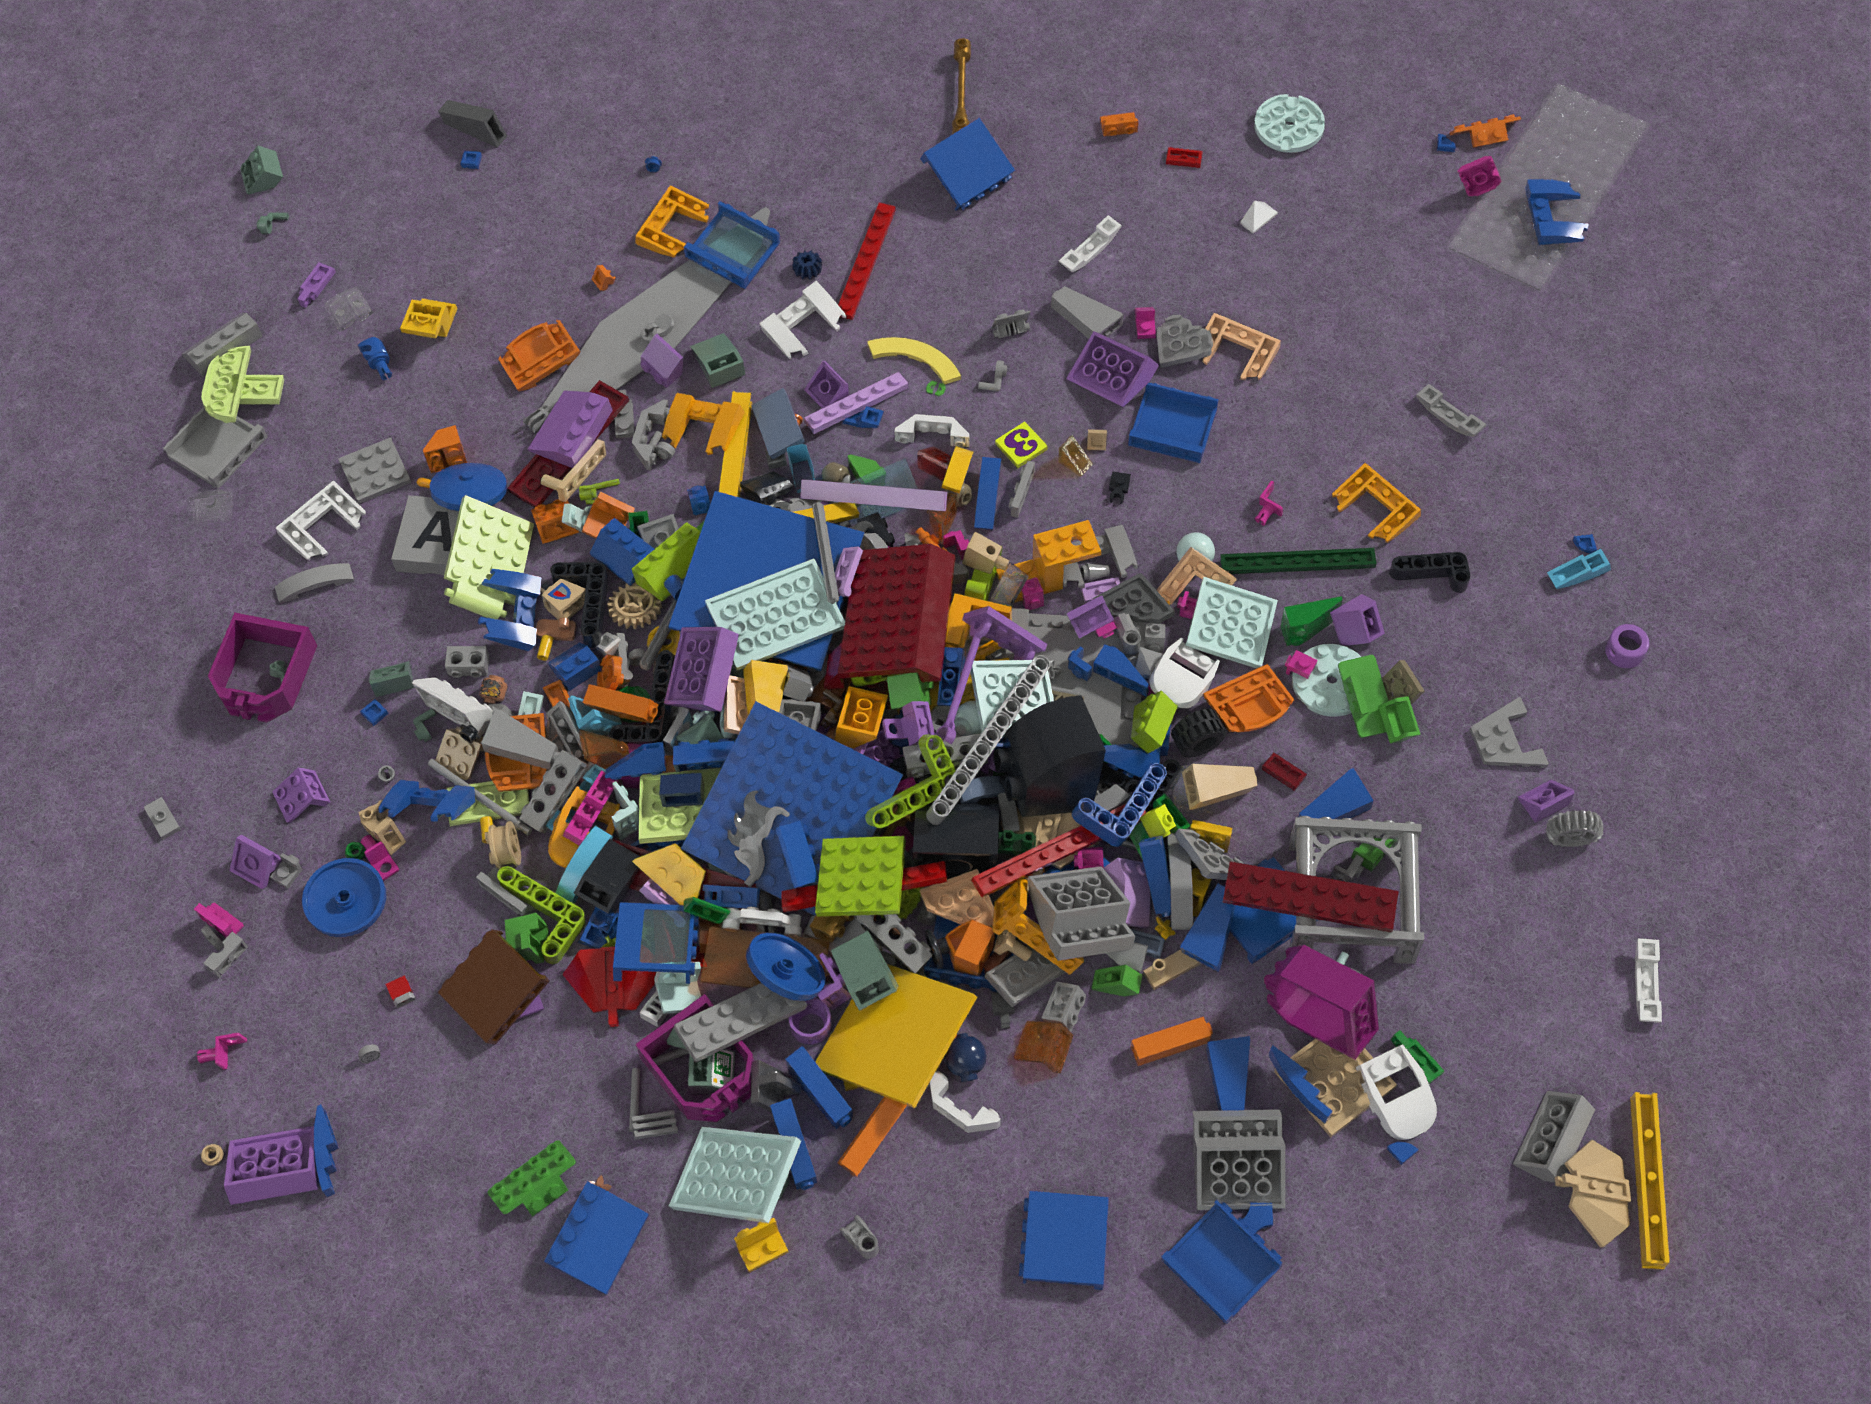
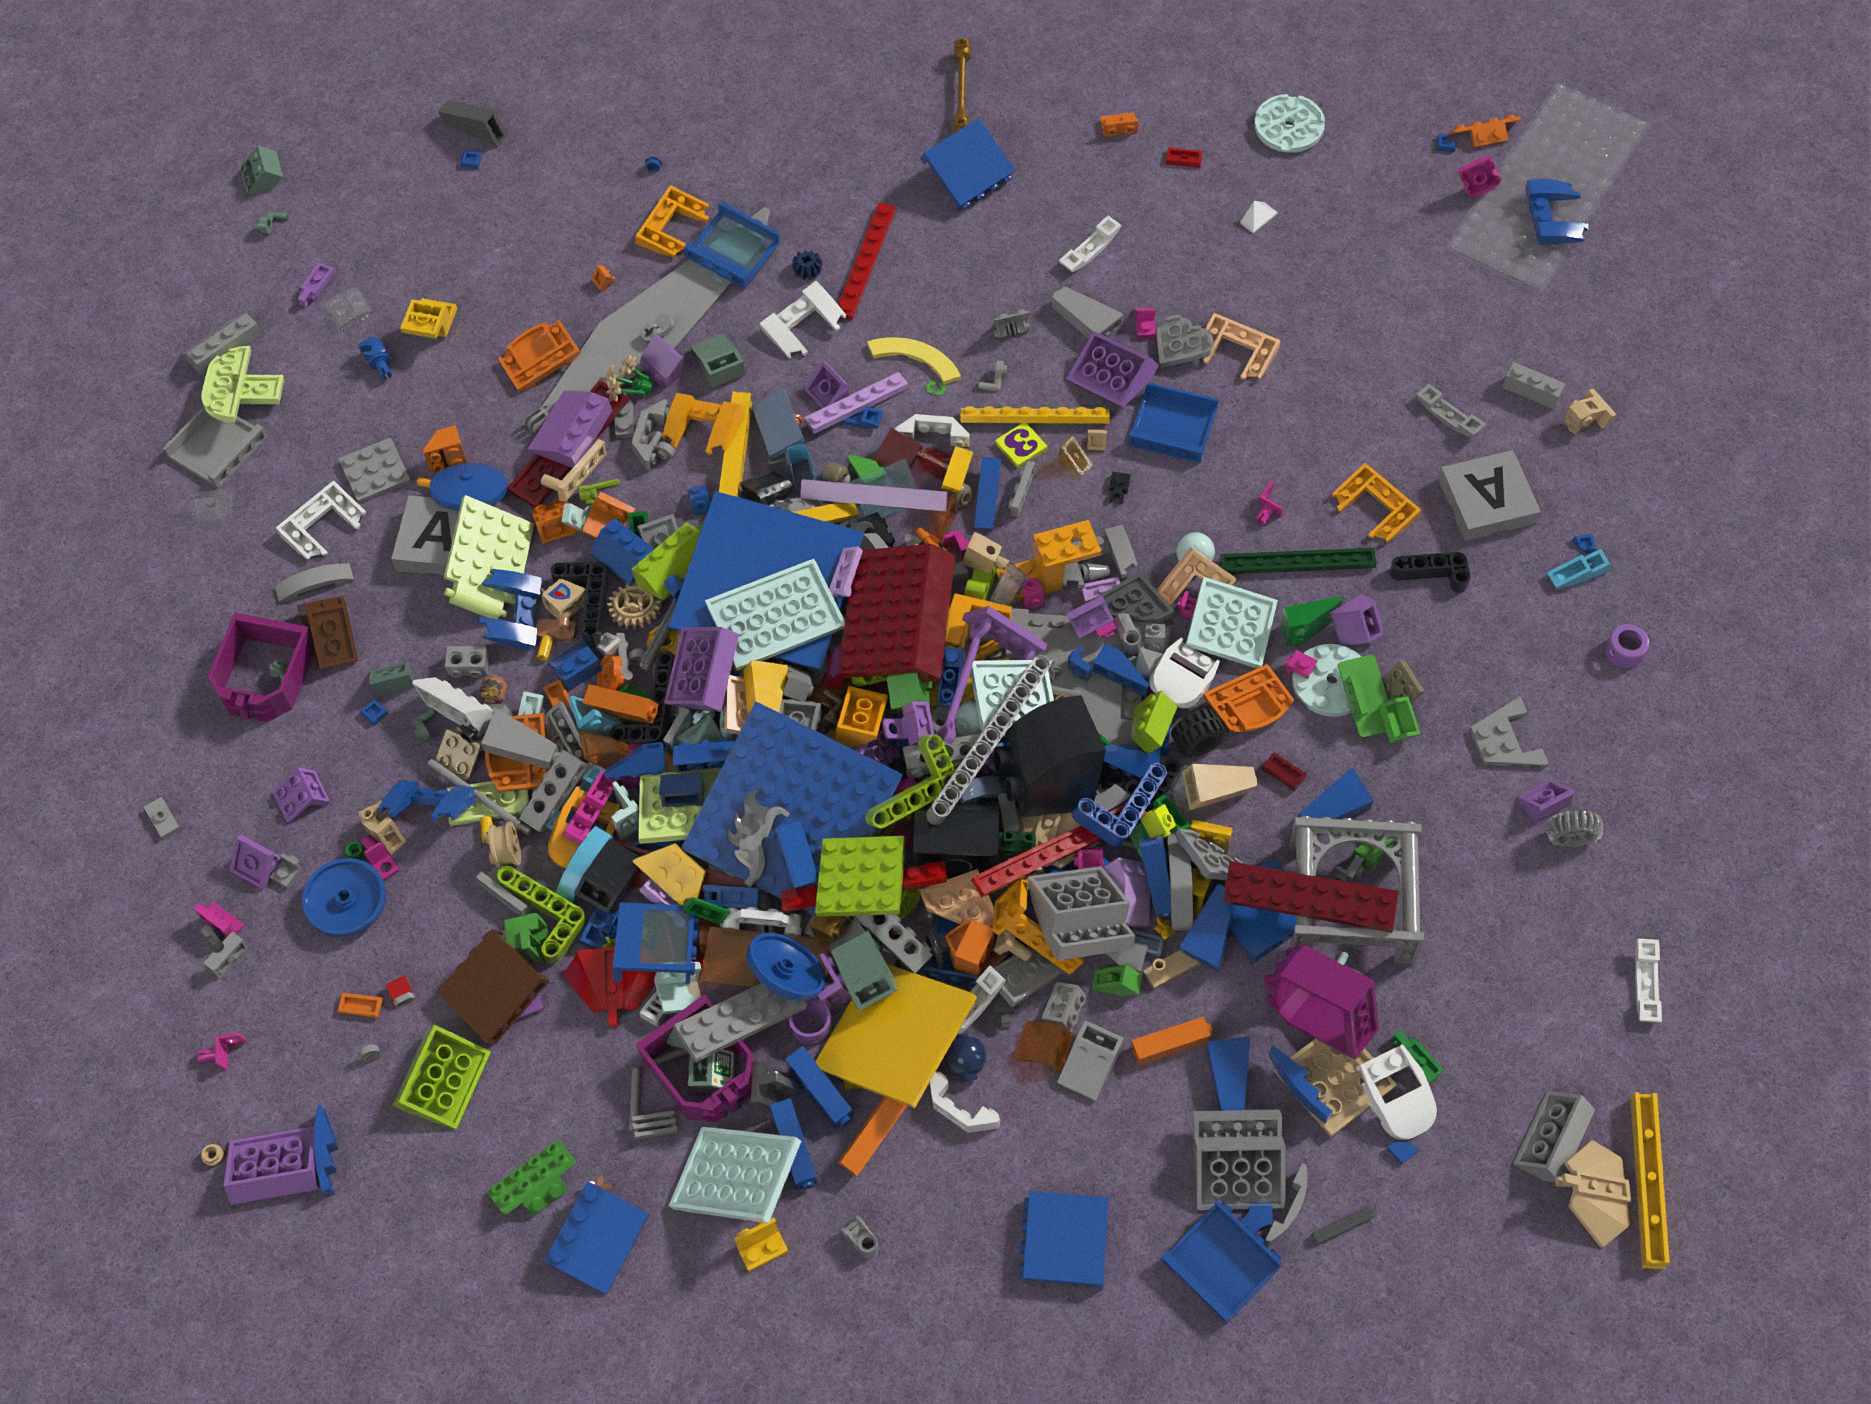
light grey hinge [378,765,395,782] -> none
light grey axle [812,502,839,604] -> none
none -> reddish brown bracket [297,596,358,669]
none -> orange tile [337,993,383,1018]
none -> lime slope [392,1025,491,1130]
none -> plant [604,355,652,402]
none -> dark red tile [874,428,923,479]
none -> white slope [955,966,1006,1039]
none -> yellow plate [960,406,1110,424]
none -> light grey slope [1057,1020,1124,1101]
none -> light grey slope [1264,1163,1307,1247]
none -> dark grey axle [1312,1207,1373,1244]
none -> light grey tile [1438,450,1541,541]
none -> light grey brick [1502,362,1566,409]
none -> tan tile [1563,389,1616,435]

